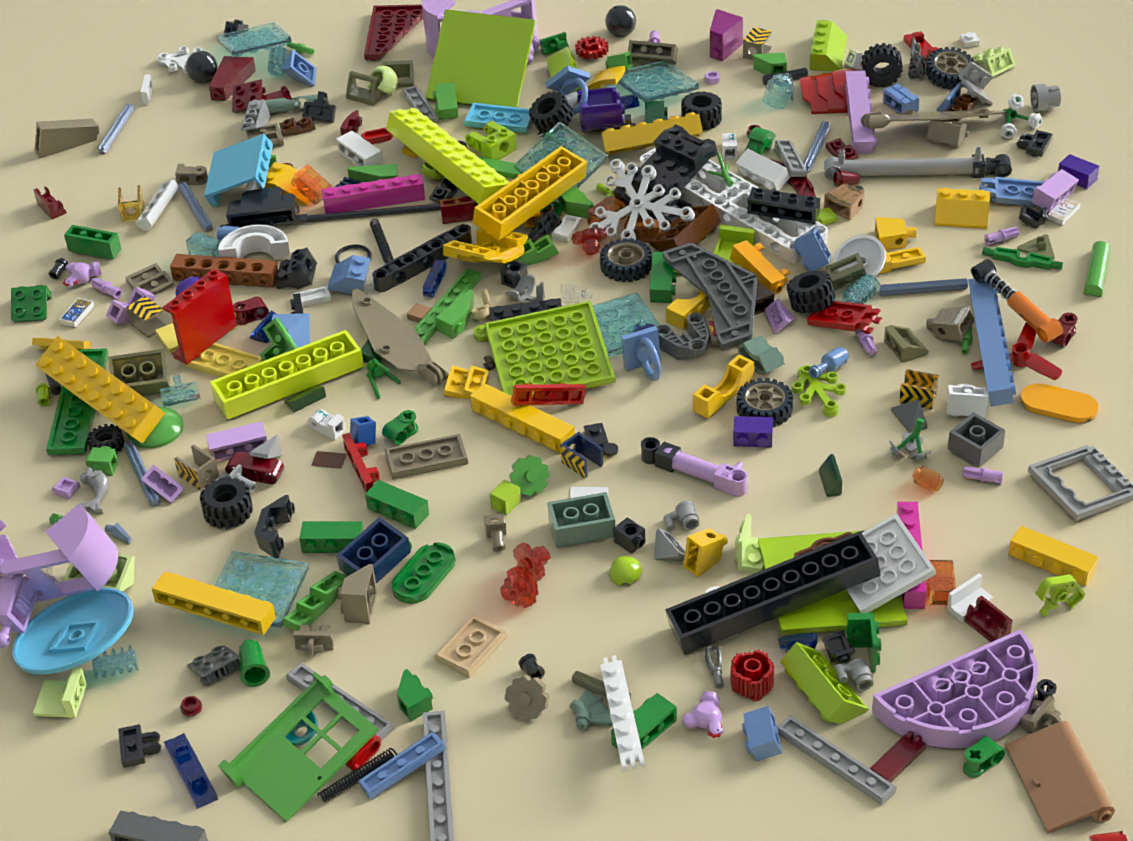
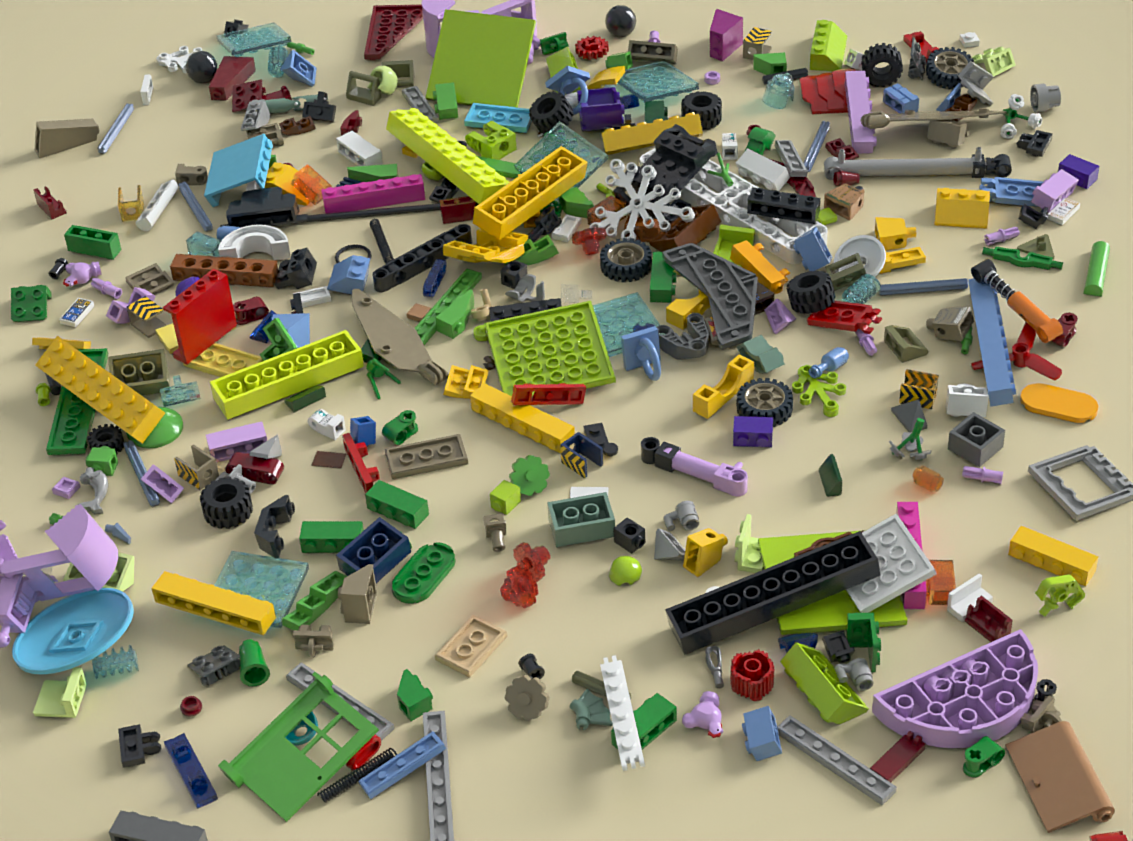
red tile [361,128,393,144] -> none

